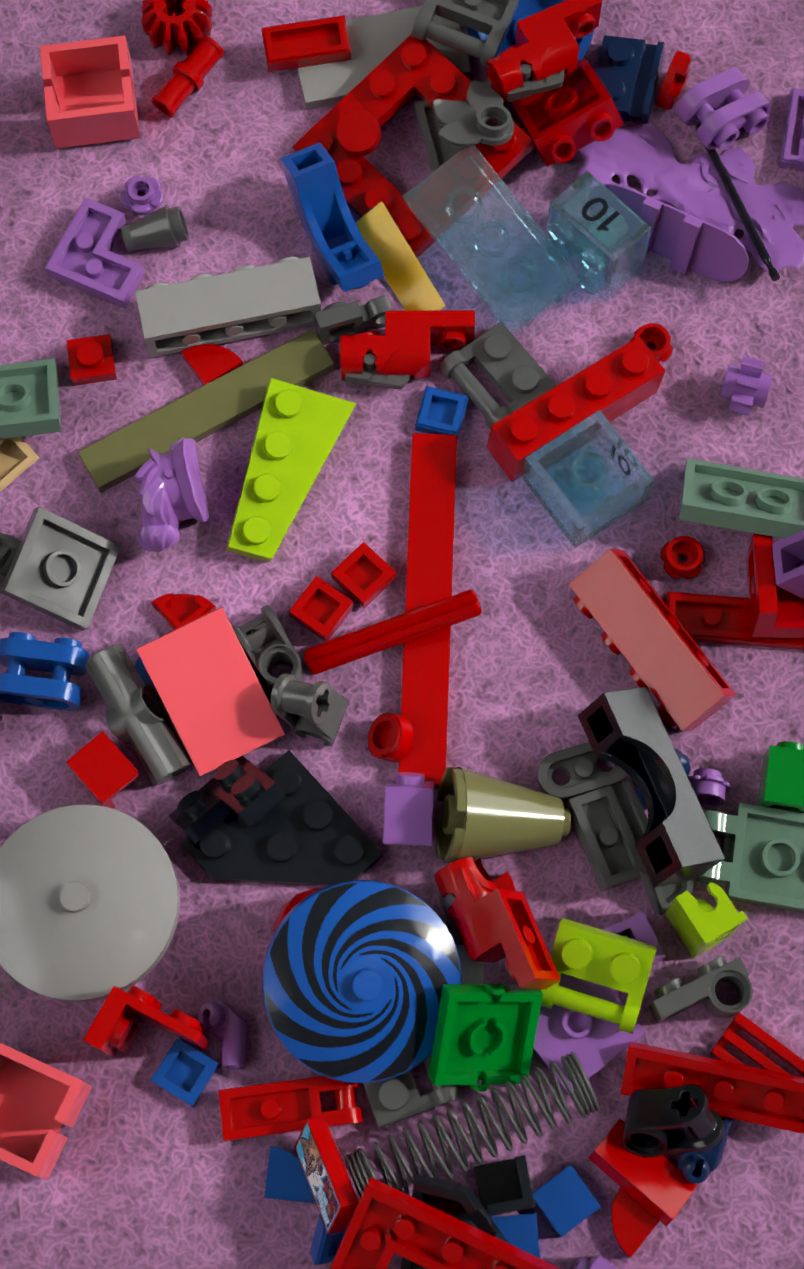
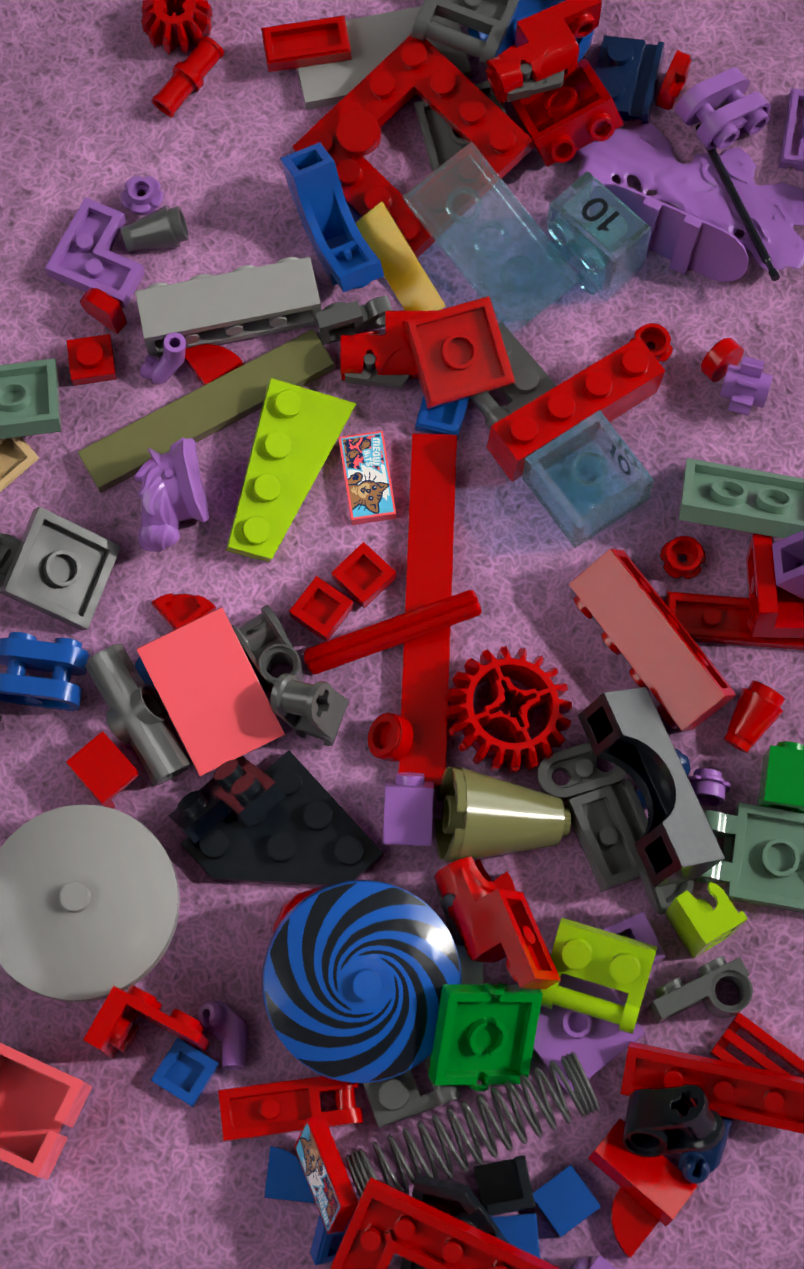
coral piece [40,35,140,149] -> none
dark grey plate [432,80,514,146] -> none
none -> red tile [80,288,127,334]
none -> medium lavender arm [140,332,186,384]
none -> tile [338,431,396,525]
none -> red plate [402,296,515,409]
none -> red gear [445,646,572,773]
none -> red tile [701,338,744,383]
none -> red cone [723,680,785,754]

